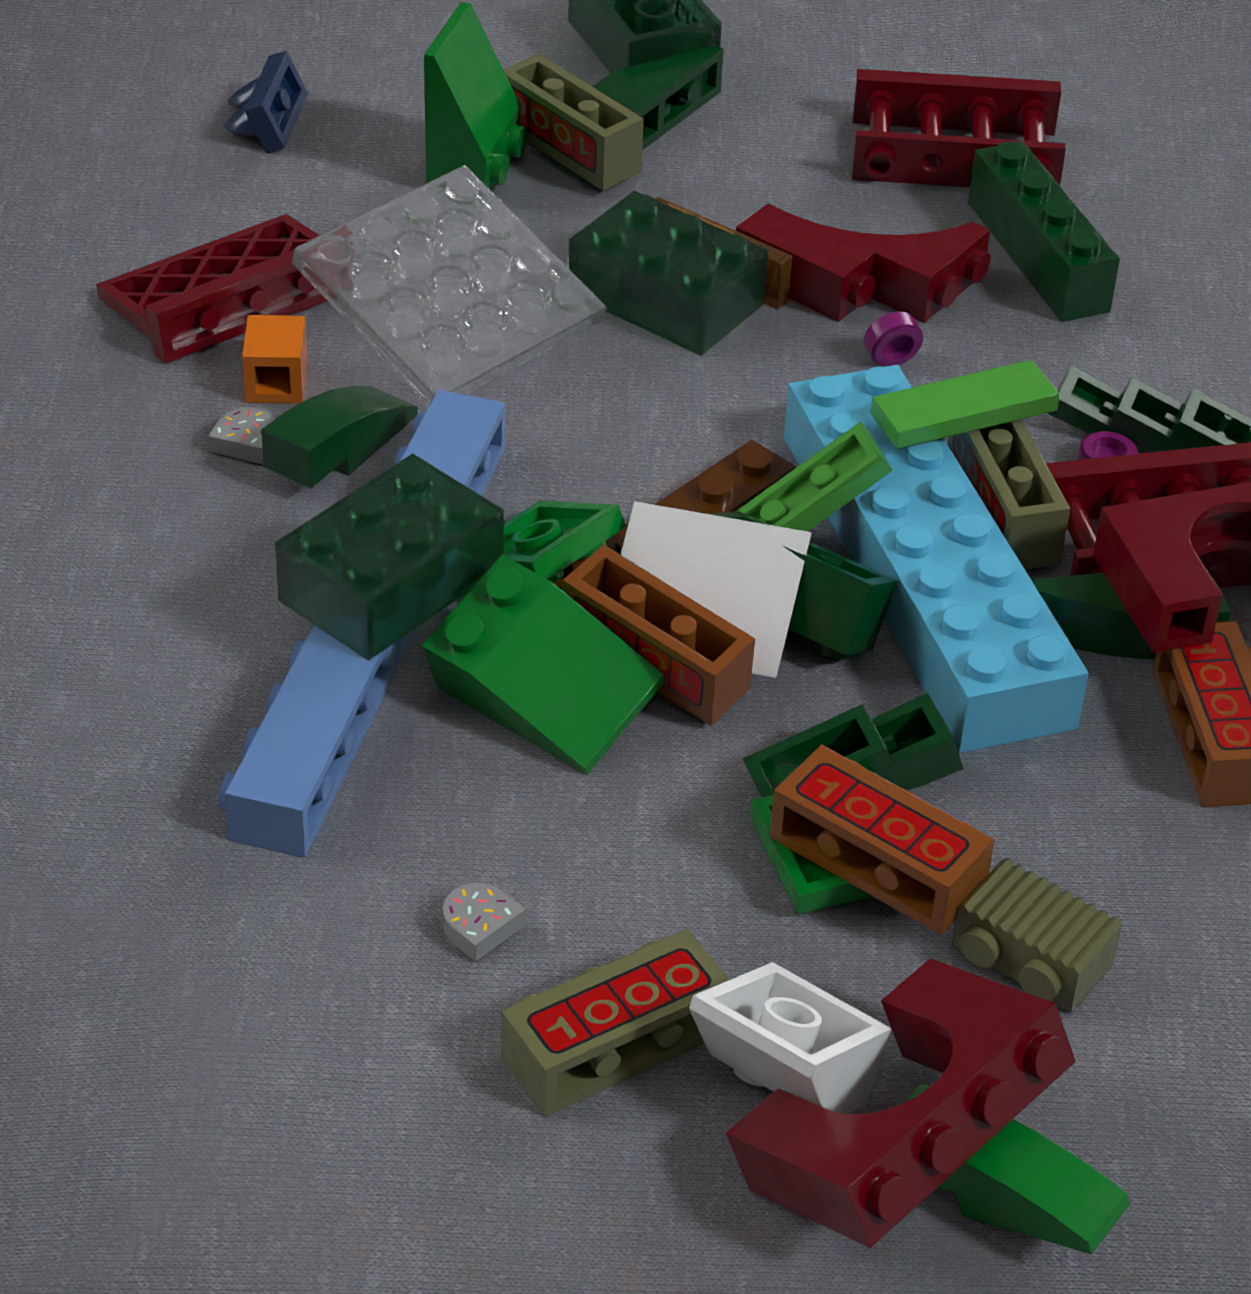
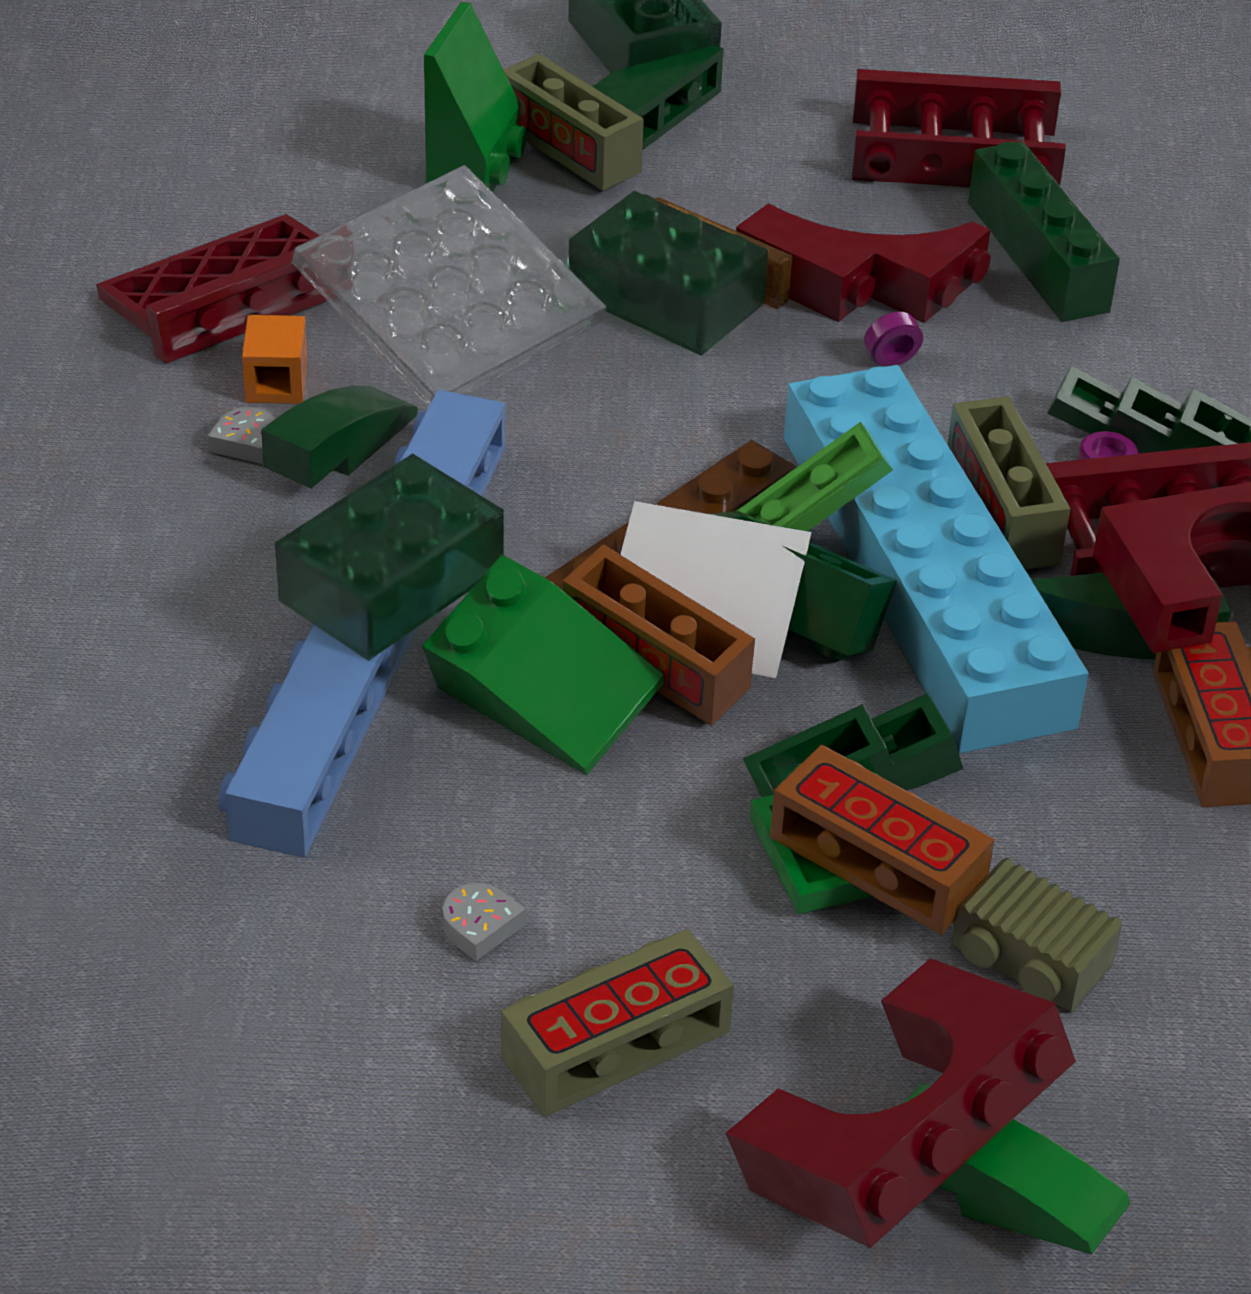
dark blue tile [224,51,308,153] -> none
green plate [453,500,626,583] -> none
white slope [689,962,892,1114] -> none
bright green tile [870,360,1060,449] -> none

